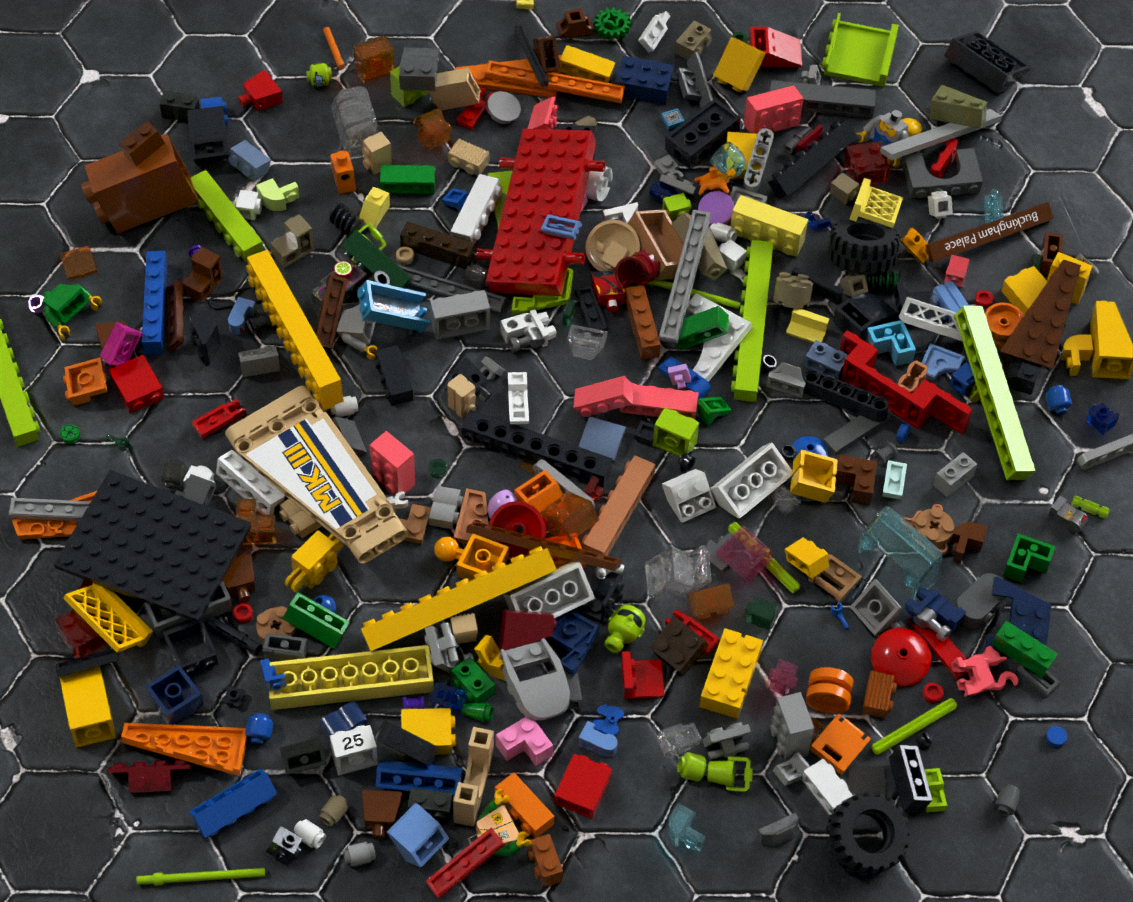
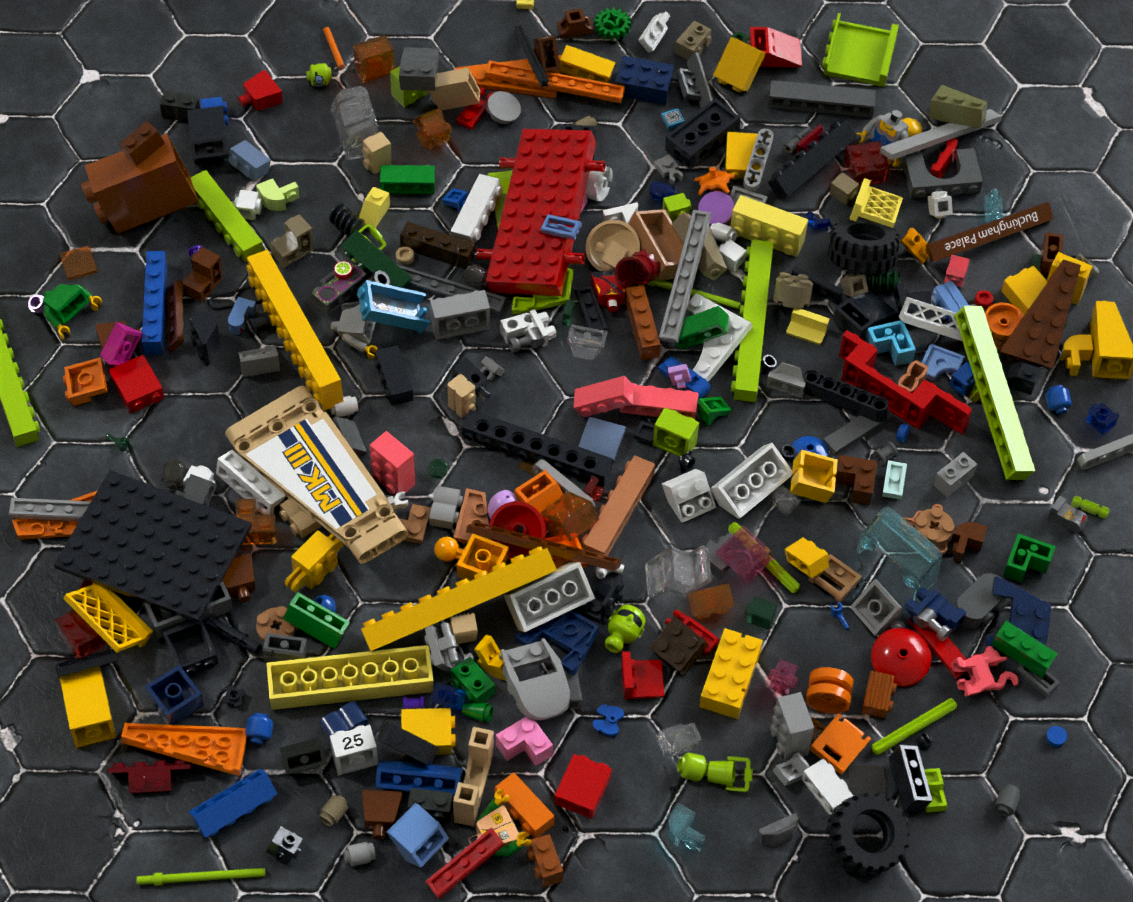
green tile [60,424,80,444] -> none
red hinge [191,399,247,439] -> none
red tile [233,603,253,624] -> none
blue bracket [260,659,287,691] -> none
white brick [293,819,326,849] -> none
reddish brown plate [315,274,348,350] -> none
orange torso [330,151,356,195] -> none
tan brick [448,138,489,176] -> none
dark red slope [499,610,556,651] -> none
white slope [508,372,529,424] -> none
coral slope [527,97,558,129] -> none
medium blue leg [578,721,618,757] -> none
light grey plate [659,173,696,195] -> none
light grey plate [703,722,751,760] -> none
clear light blue piece [710,142,746,177] -> none
coral brick [743,85,804,134] -> none
light grey tile [801,65,821,85] -> none
sand blue brick [804,340,848,380] -> none
red tile [922,683,943,704] -> none
black slope [944,31,1031,93] -> none

